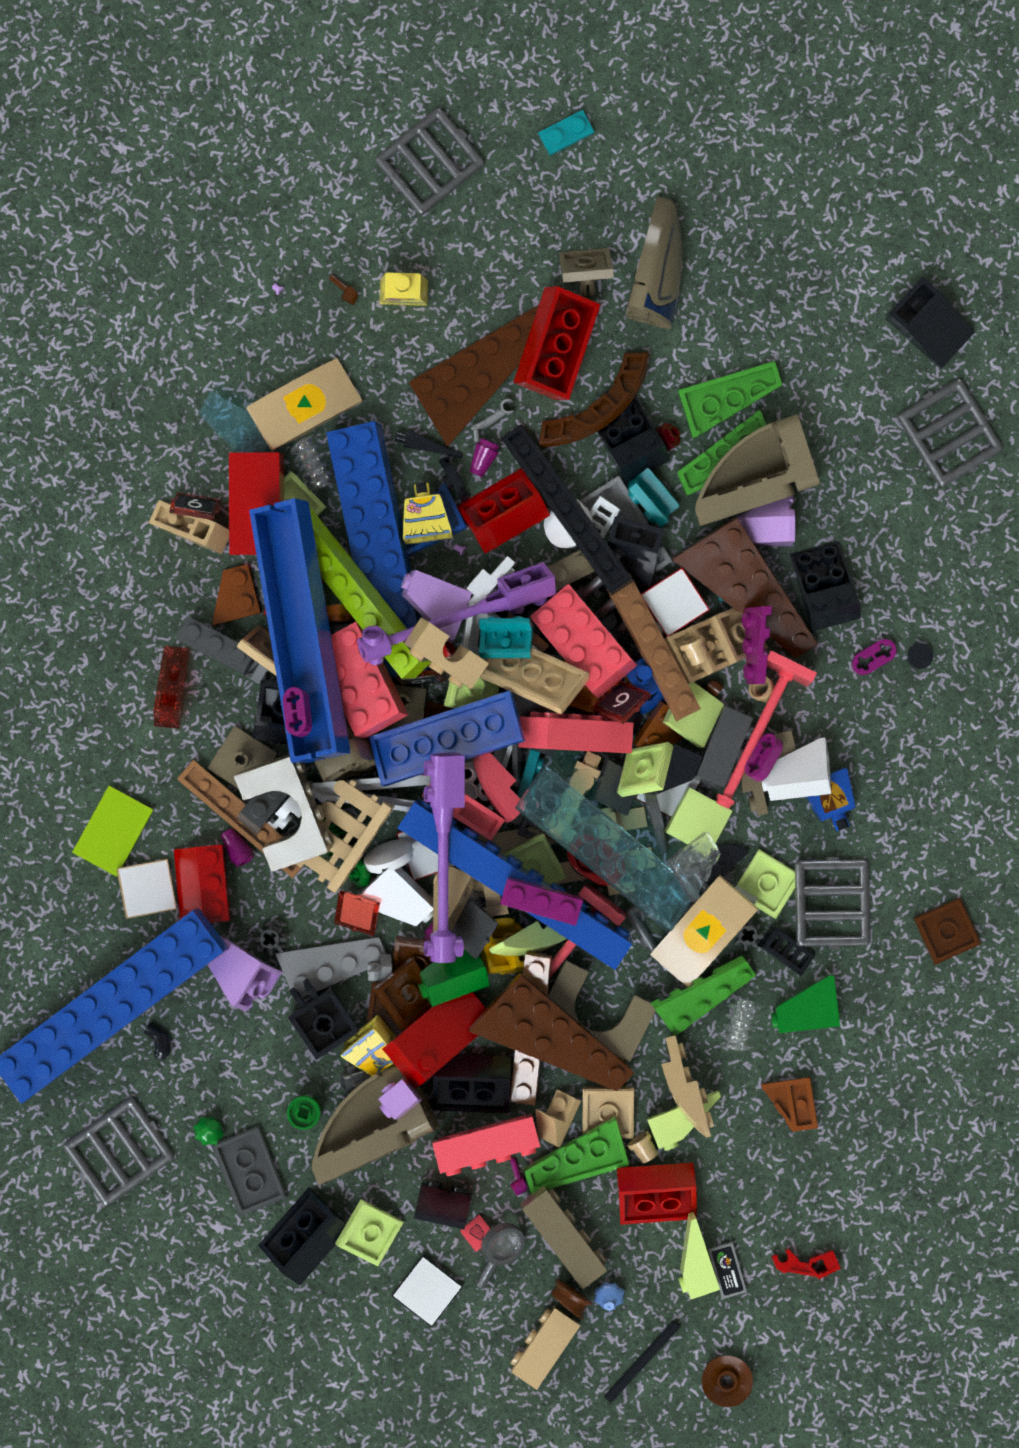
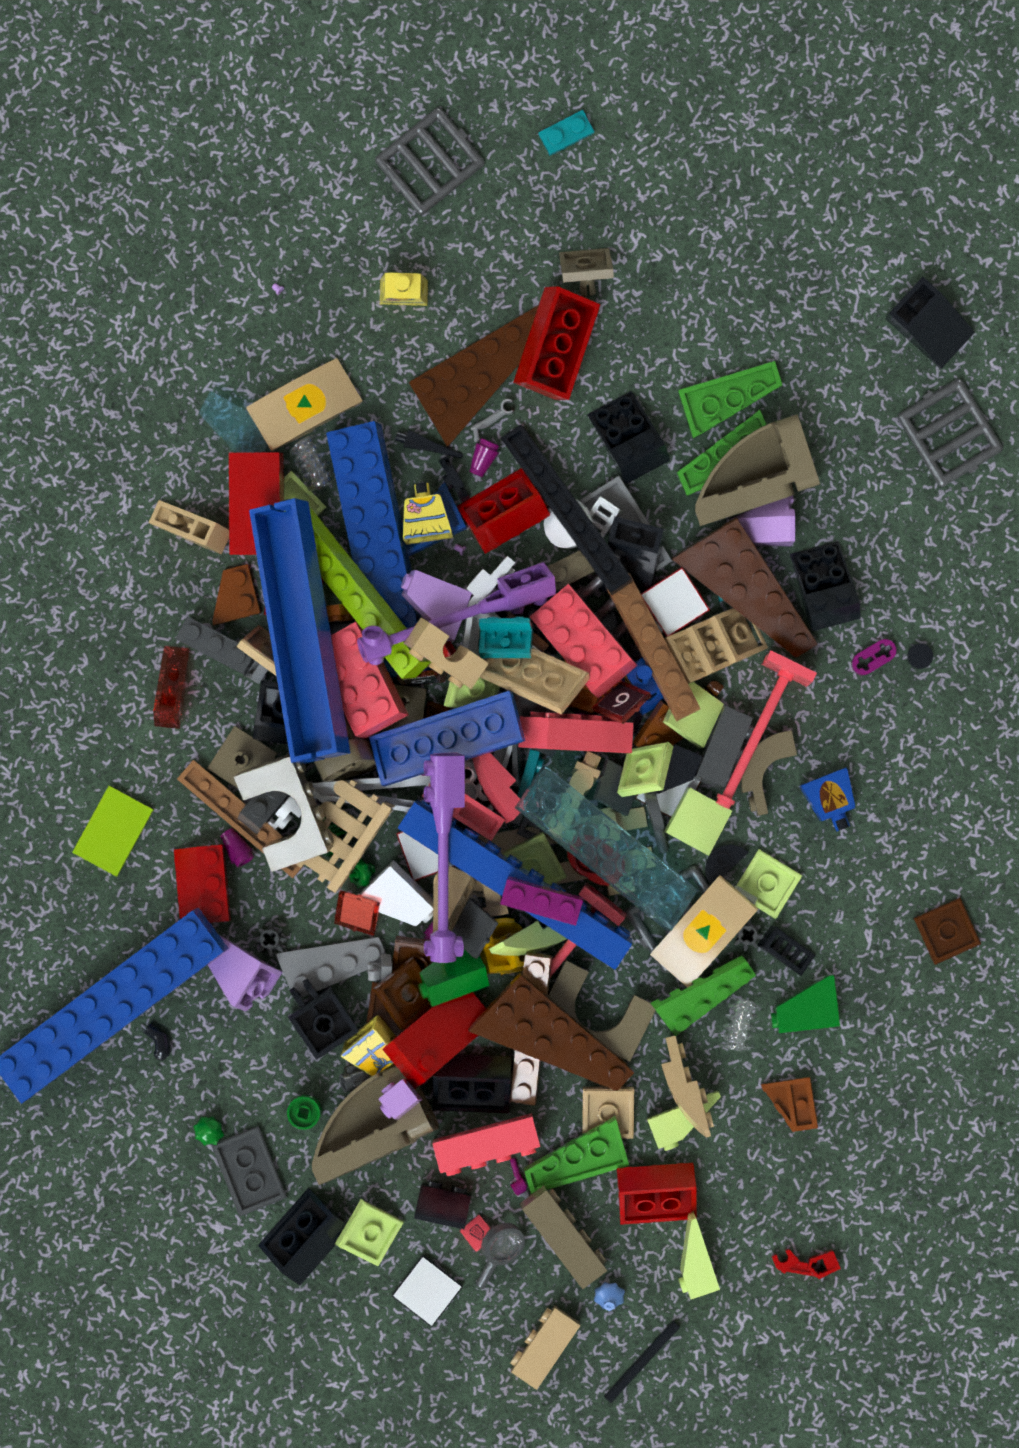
flat silver bar [63,1097,174,1206] -> none
white tile [117,859,177,919] -> none
piece [169,492,220,520] -> none
magenta beam [283,687,312,737] -> none
reddish brown hand [329,274,358,305] -> none
white tile [364,839,414,874] -> none
tan slope [536,1089,581,1148] -> none
reddish brown tile [539,352,651,447] -> none
reddish brown piece [550,1278,593,1320] -> none
dark tan panel [625,196,683,329] -> none
tan piece [627,1131,658,1163] -> none
teal bracket [628,468,679,528] -> none
dark red plate [656,423,680,452] -> none
clear wing [666,832,721,902] -> none
tan piece [679,635,709,666] -> none
reddish brown dish [701,1355,753,1407] -> none
tile [708,1242,747,1299] -> none
magenta wing [742,606,772,684] -> none
magenta beam [744,733,783,782] -> none
tan piece [749,676,775,703] -> none
white slope [762,738,831,801] -> none
flat silver bar [795,857,871,949] -> none

